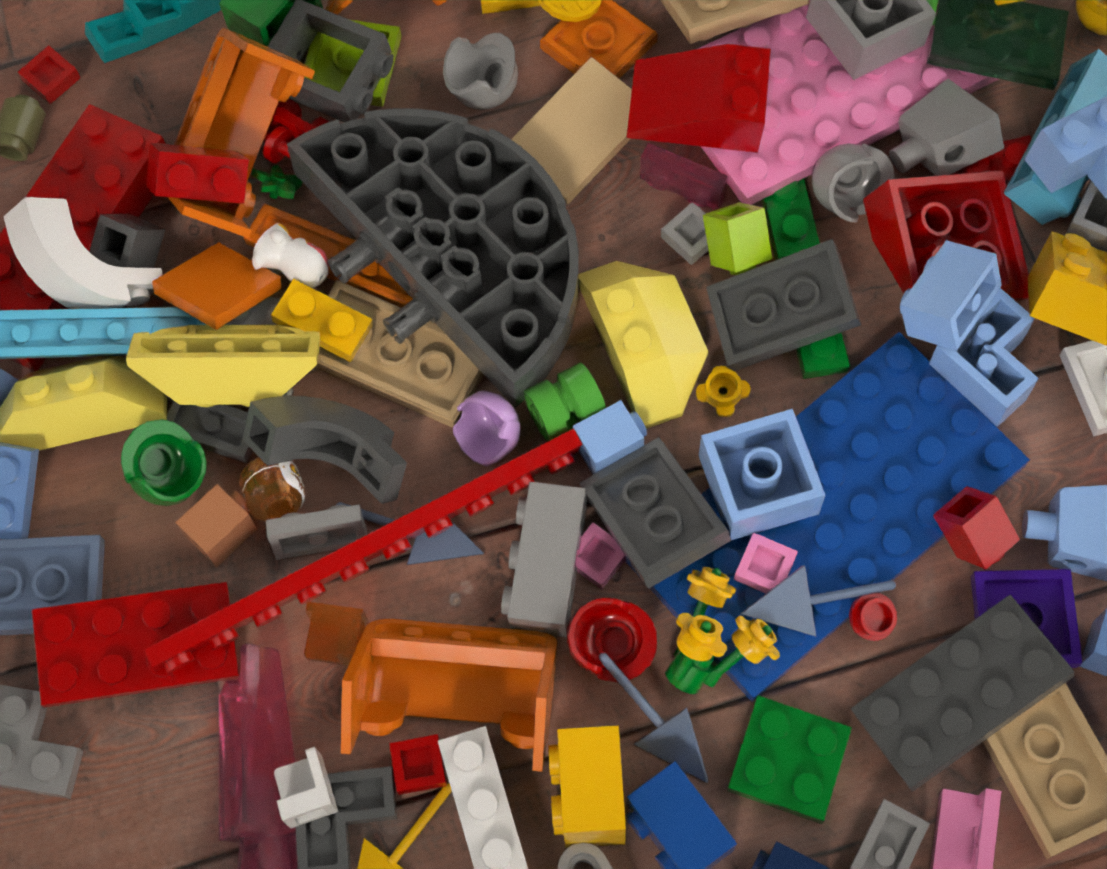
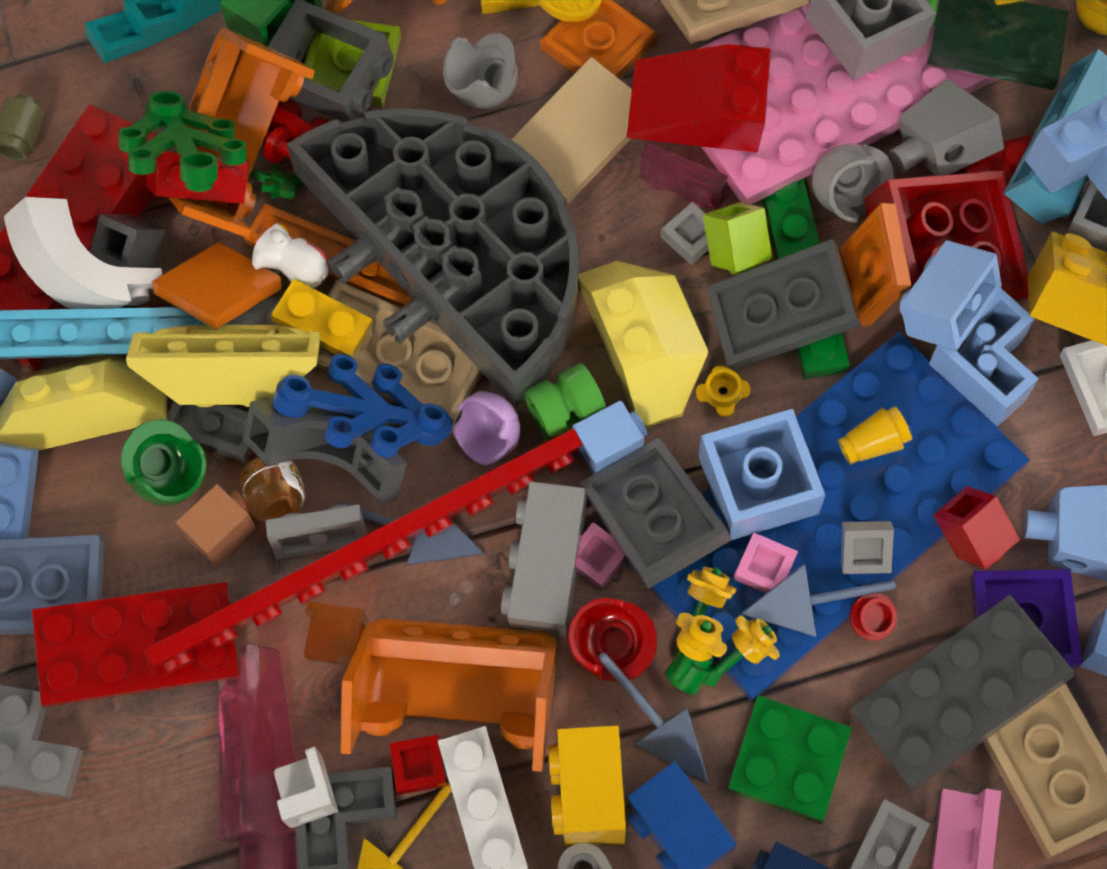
red plate [18,45,81,105] -> none
none -> green plant [118,91,247,192]
none -> blue plant [272,354,453,458]
none -> yellow cone [837,406,912,465]
none -> light grey plate [840,521,894,574]
none -> orange tile [841,203,912,326]

